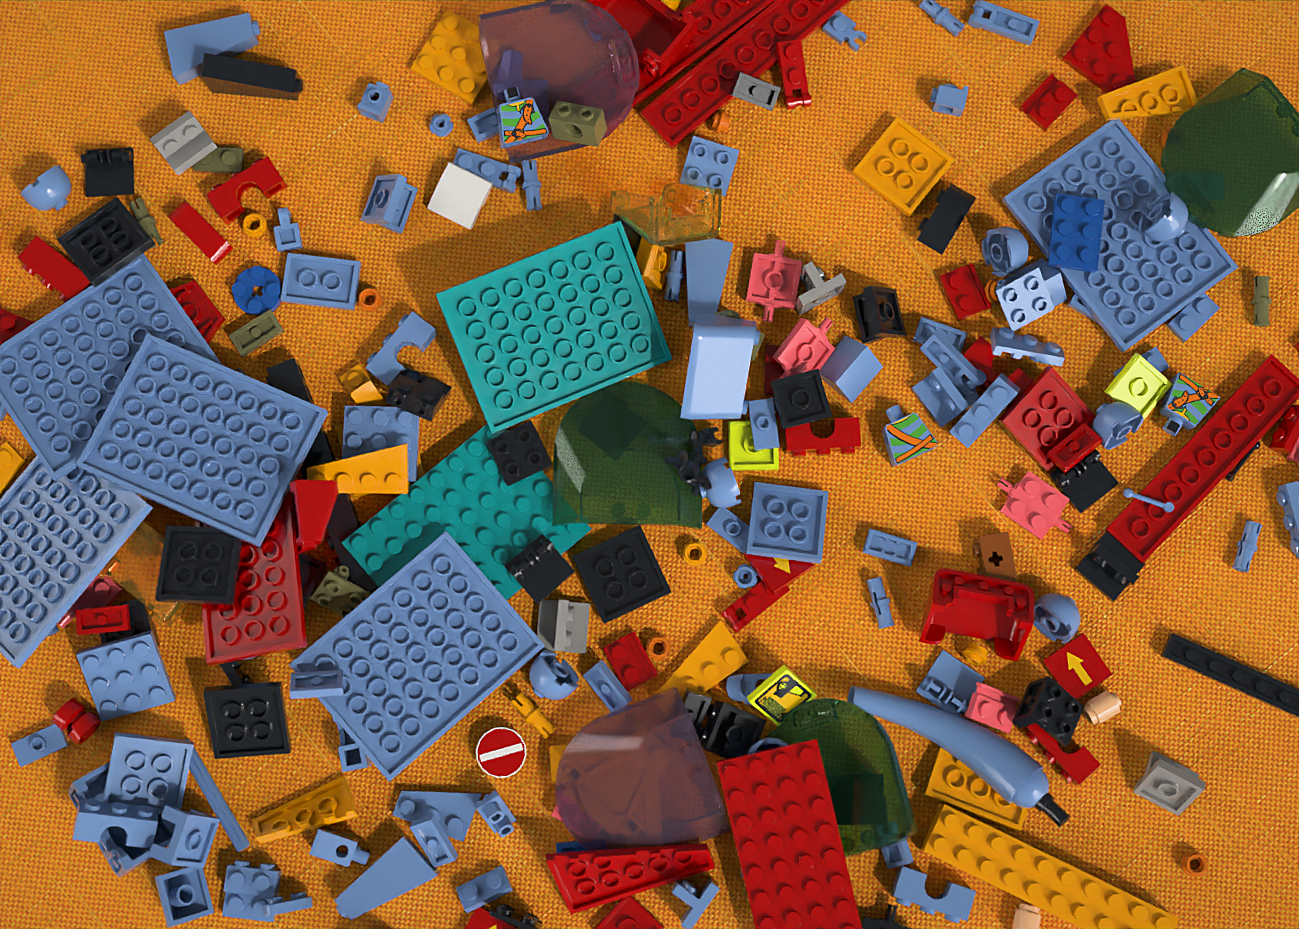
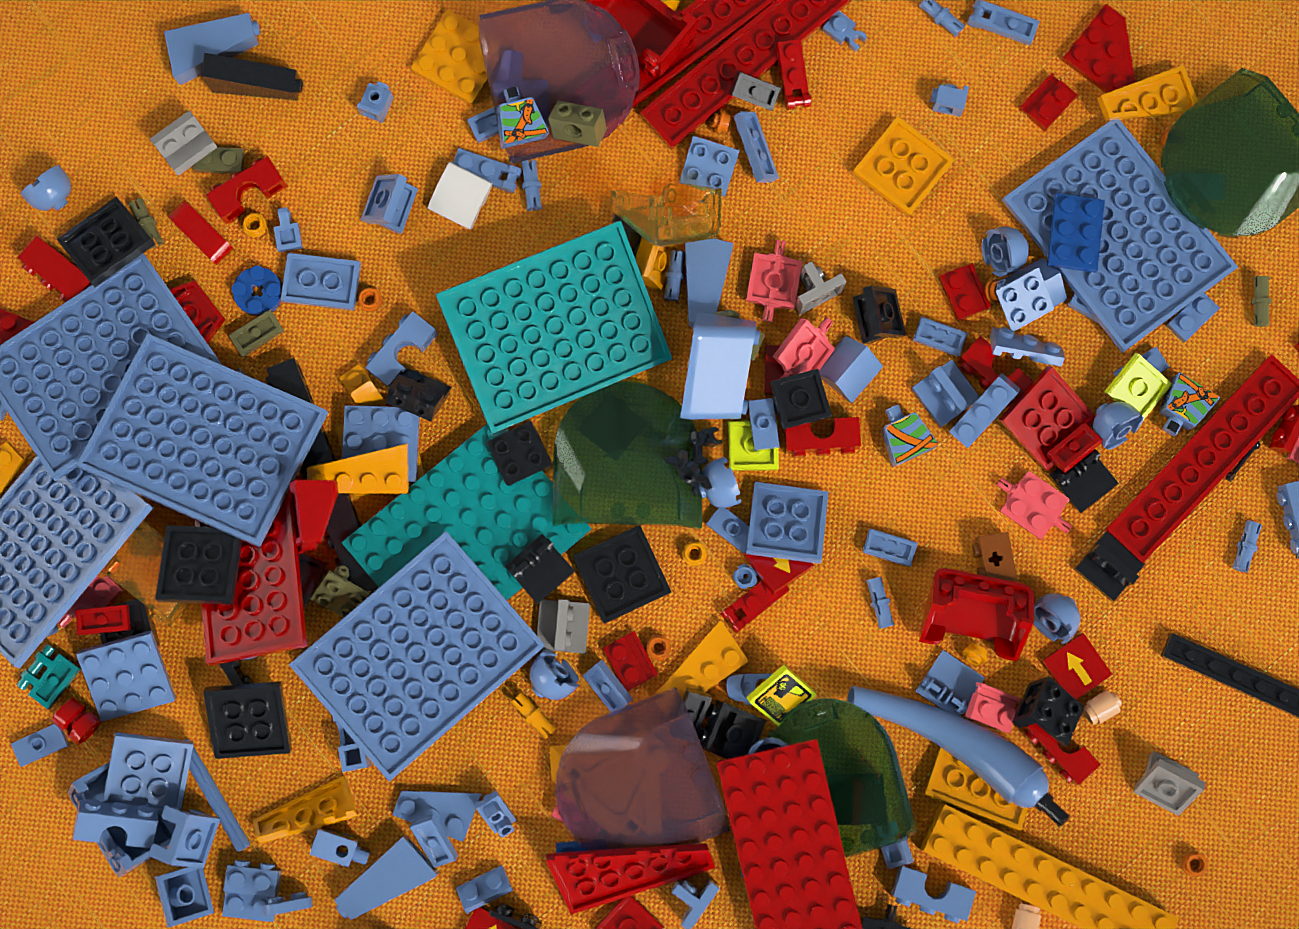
black hinge [81,147,135,197] -> none
medium blue plate [290,669,344,699] -> none
medium blue plate [429,114,453,137] -> none
red piece [476,727,526,778] -> none
black brick [917,183,976,255] -> none
medium blue plate [919,331,986,396] -> none
medium blue hinge [1123,488,1174,512] -> none
medium blue cylinder [1138,192,1188,242] -> none
none -> teal plate [16,644,81,709]
none -> medium blue plate [734,112,779,183]

